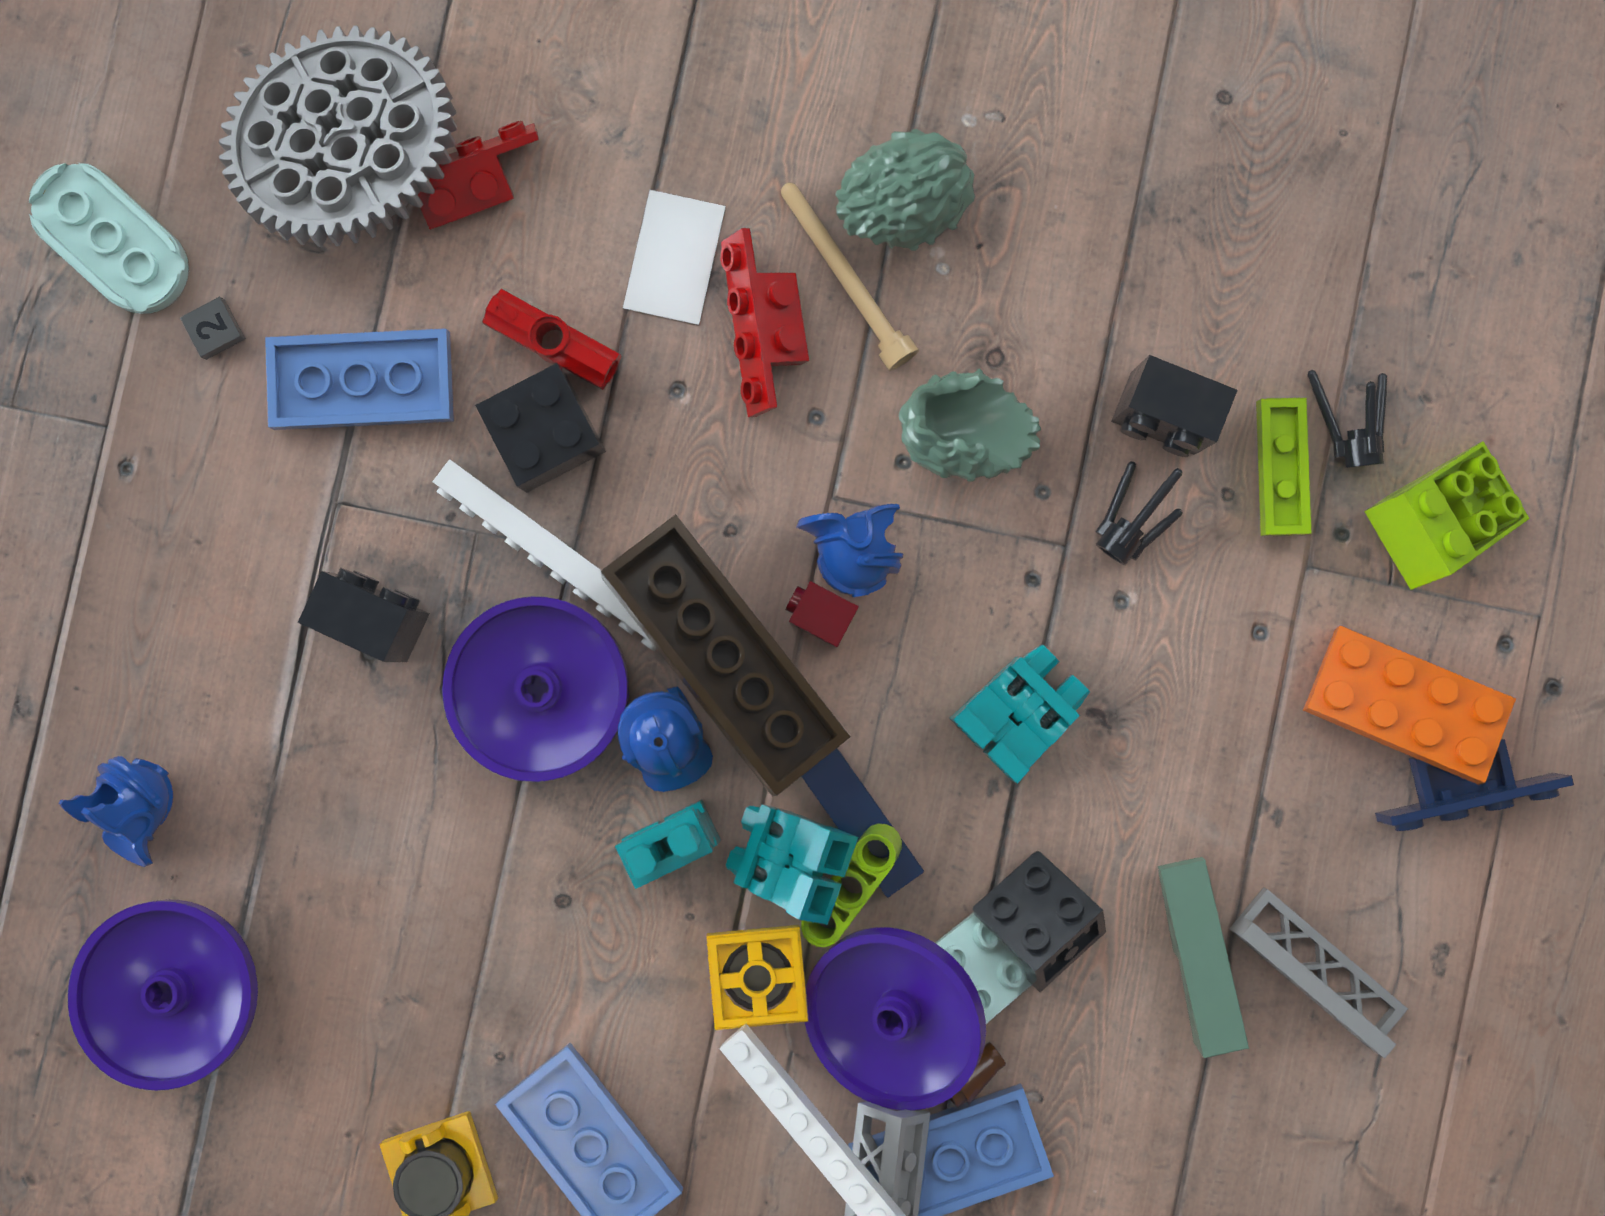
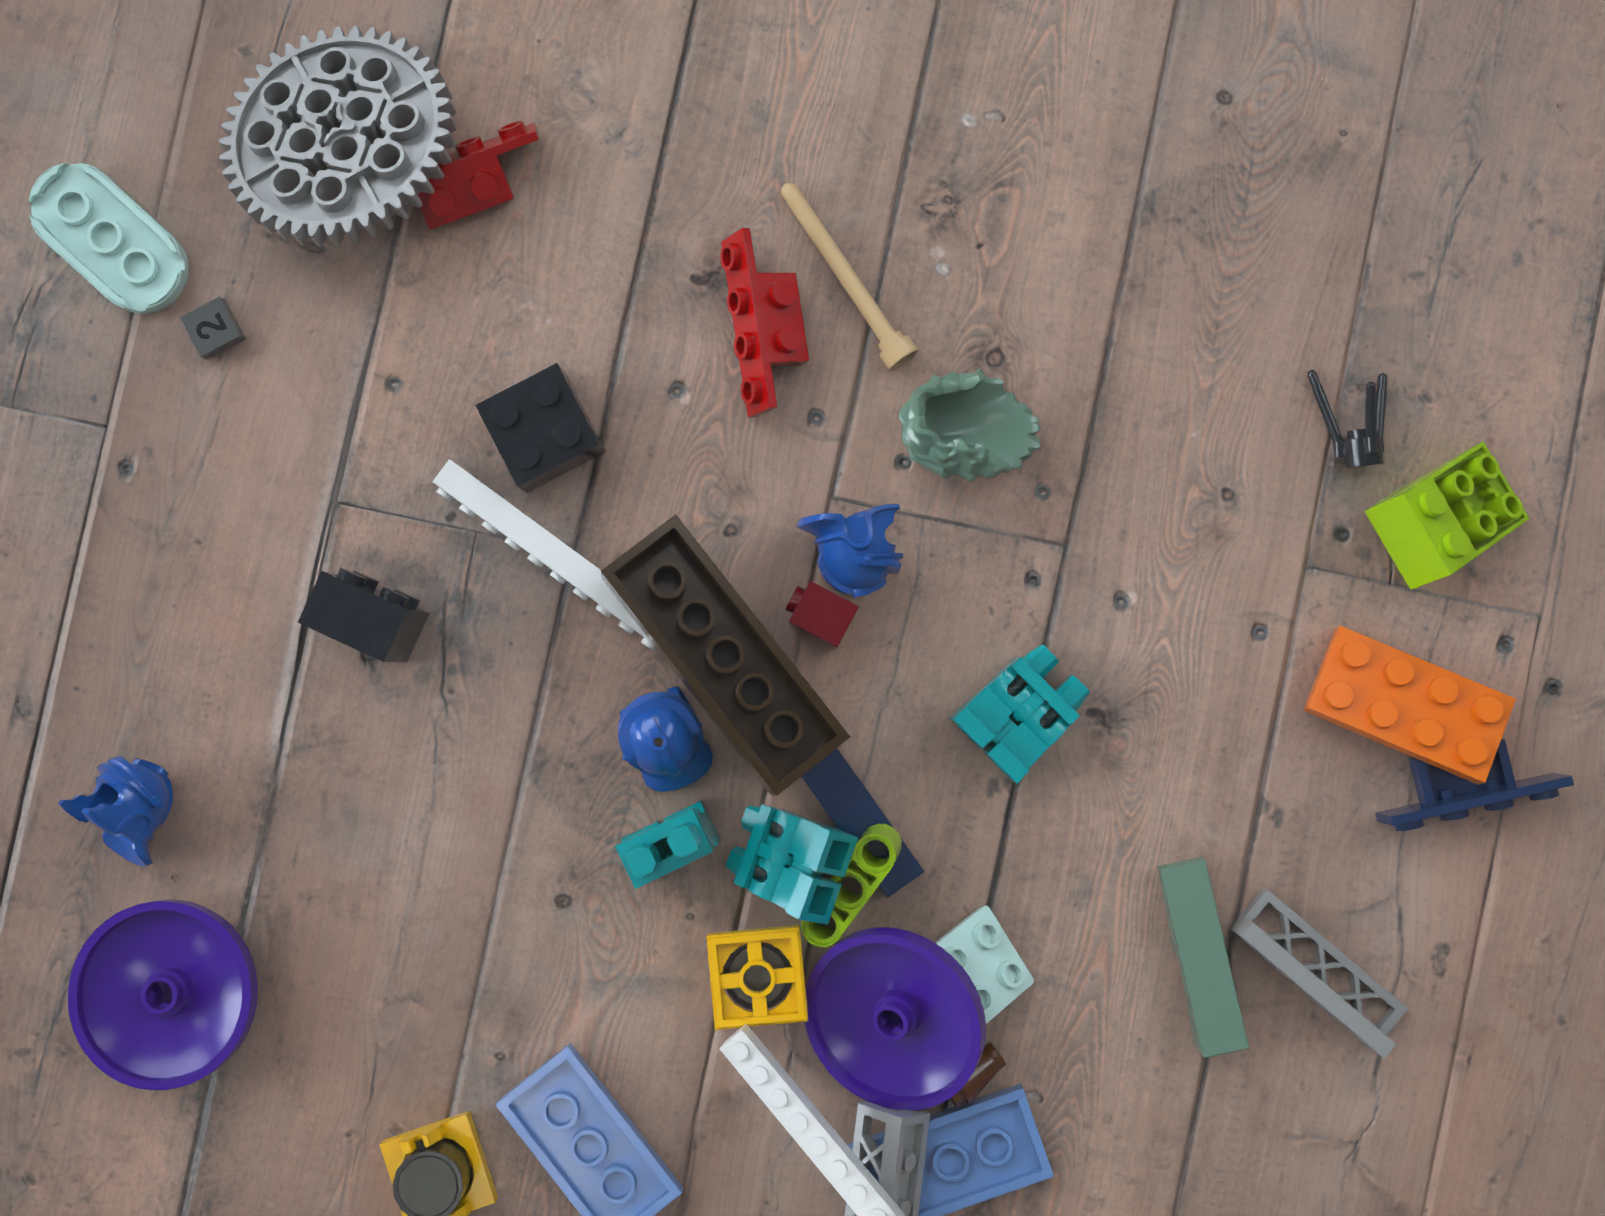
medium blue plate [265,329,454,430] -> none
dark purple dish [442,597,629,782] -> none
red piece [482,289,622,390] -> none
white sticker [623,190,726,325] -> none
sand green hair [835,129,975,251] -> none
black bracket [973,851,1106,992] -> none
black plant [1095,461,1183,565] -> none
black brick [1111,355,1238,457] -> none
lime plate [1256,398,1311,536] -> none

